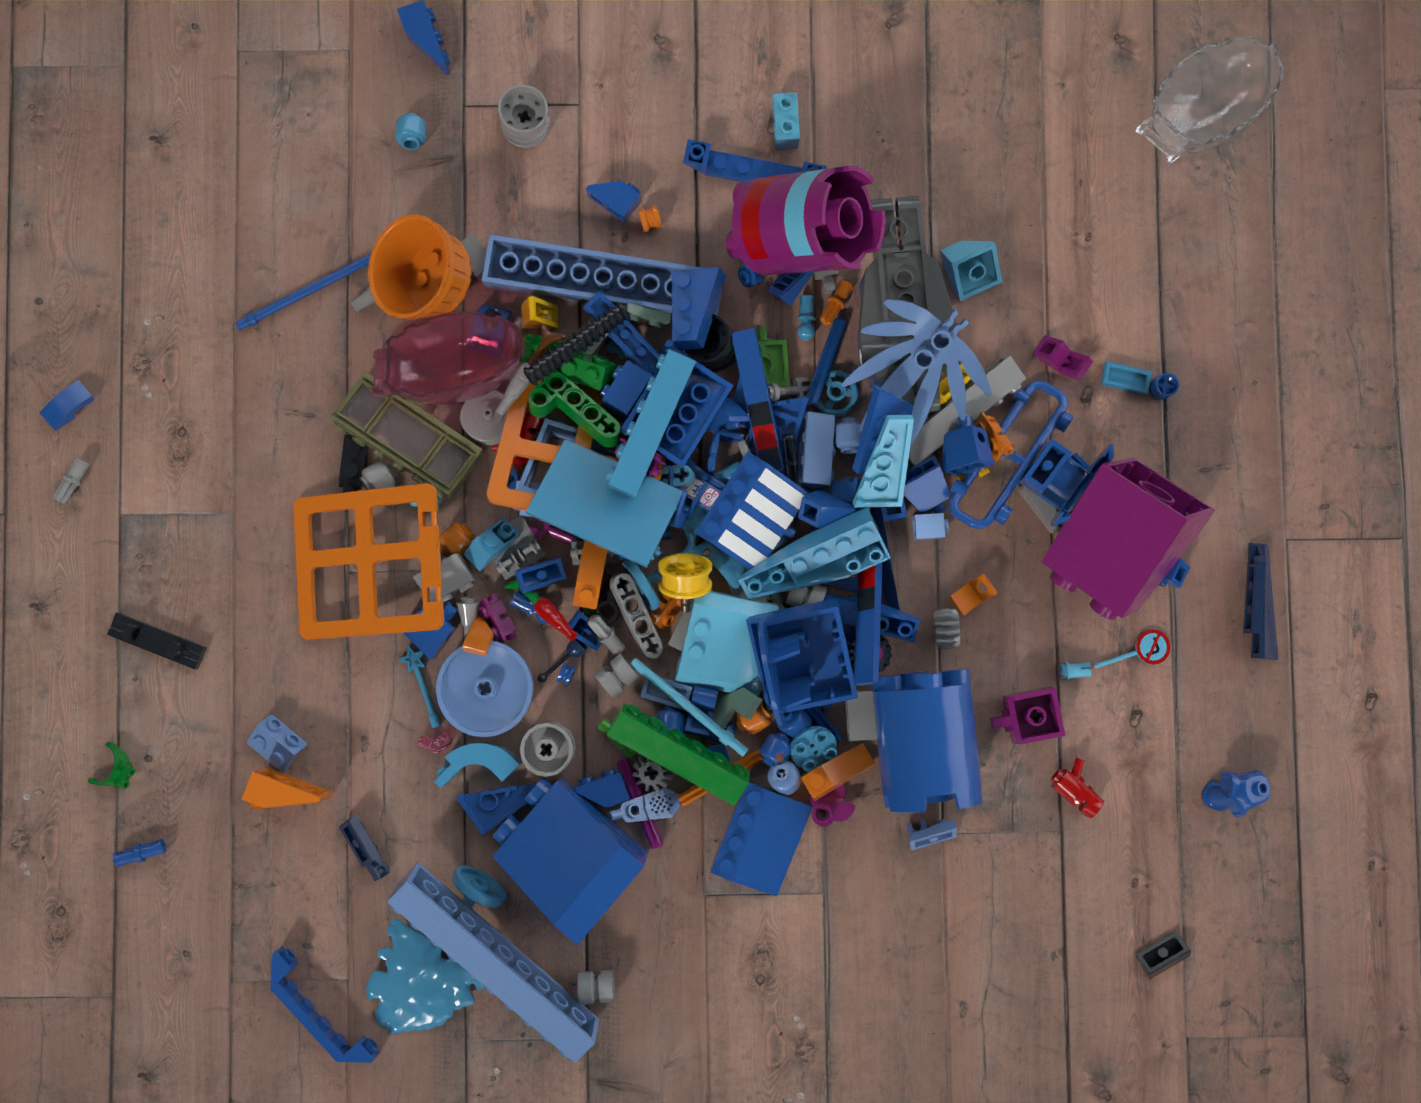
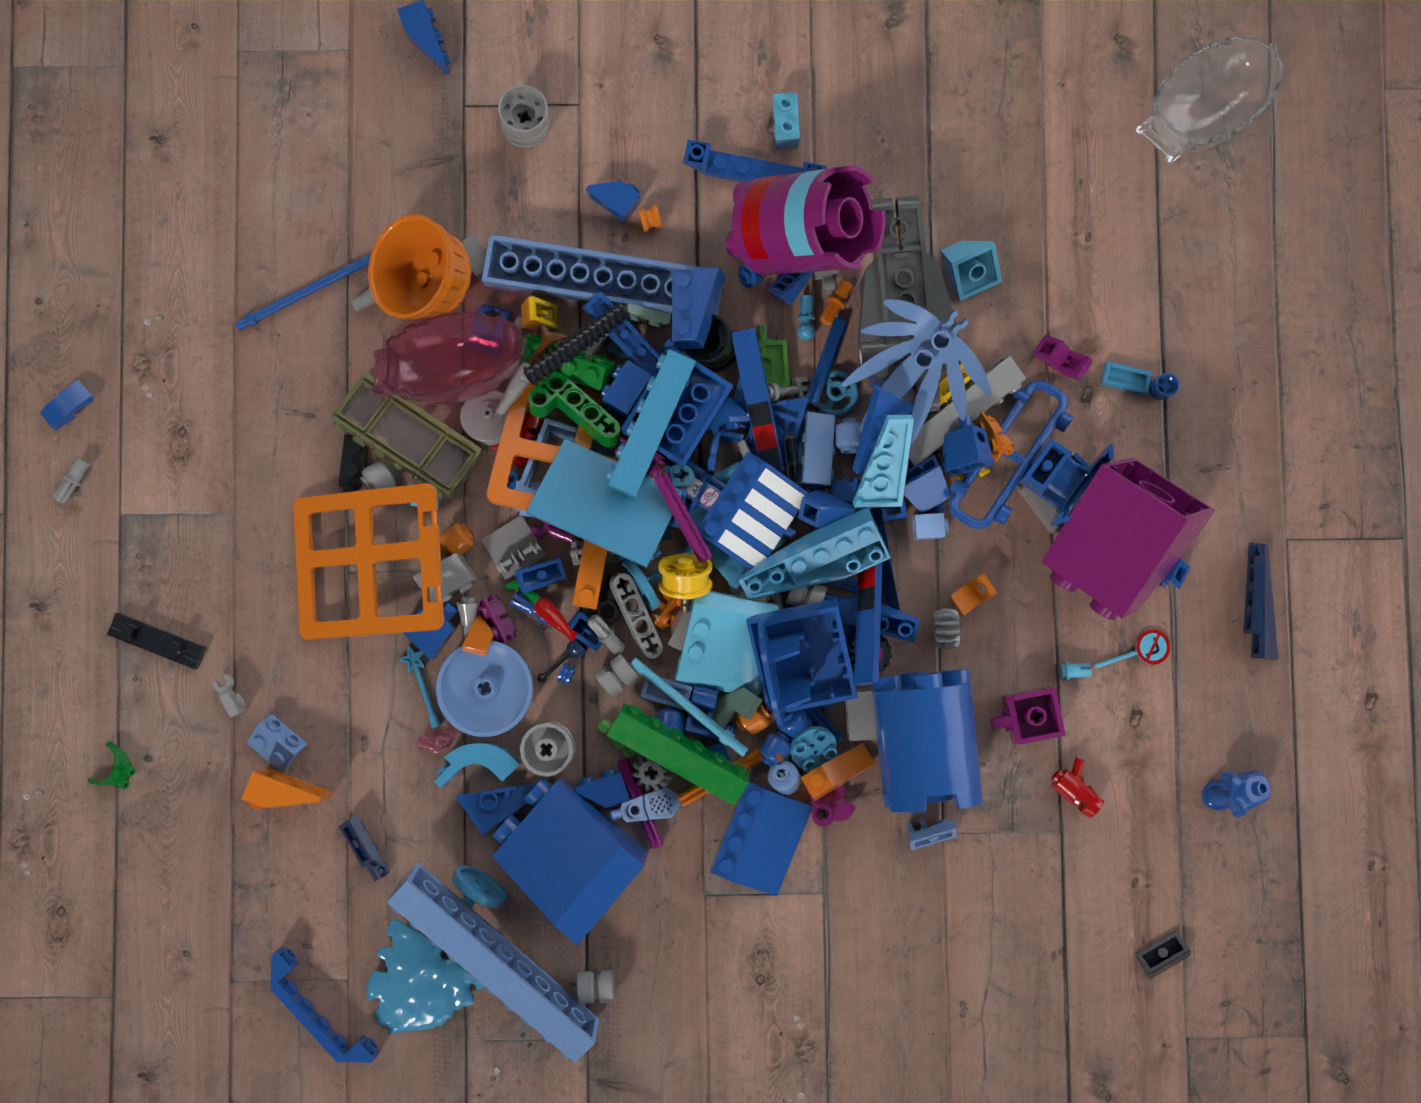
blue pin [112,839,167,868] -> none
dark azure head [395,113,426,150] -> none
dark azure slope [463,518,521,571] -> none
none -> light grey plate [213,674,246,718]
none -> magenta axle [654,473,712,563]

